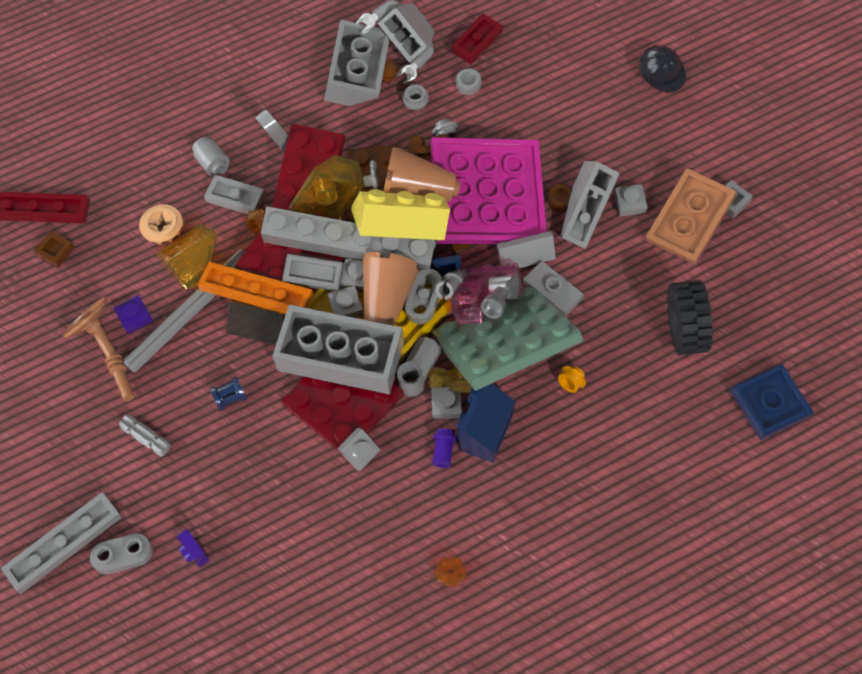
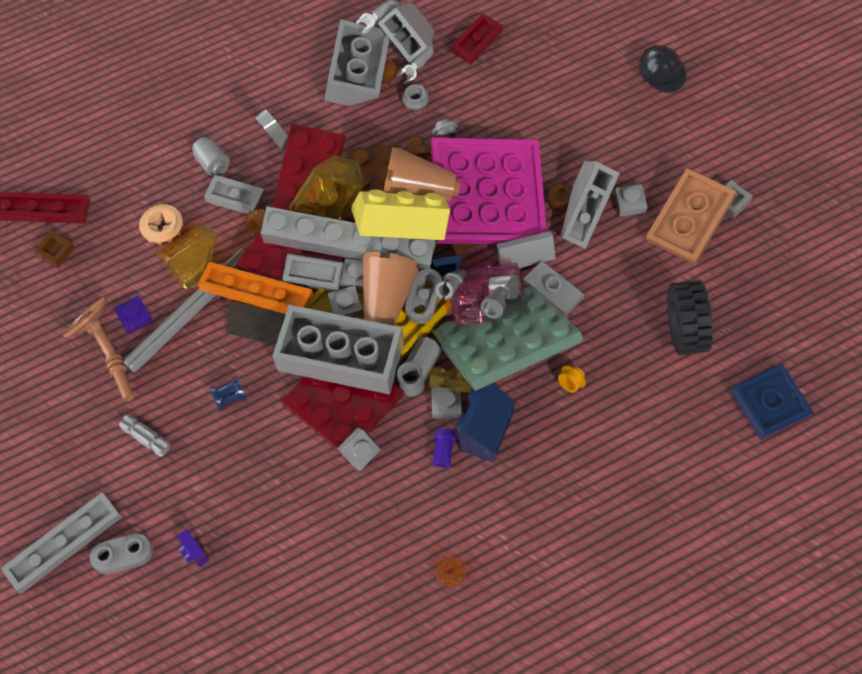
light grey piece [363,160,382,190] -> none
light grey tile [456,68,481,95] -> none

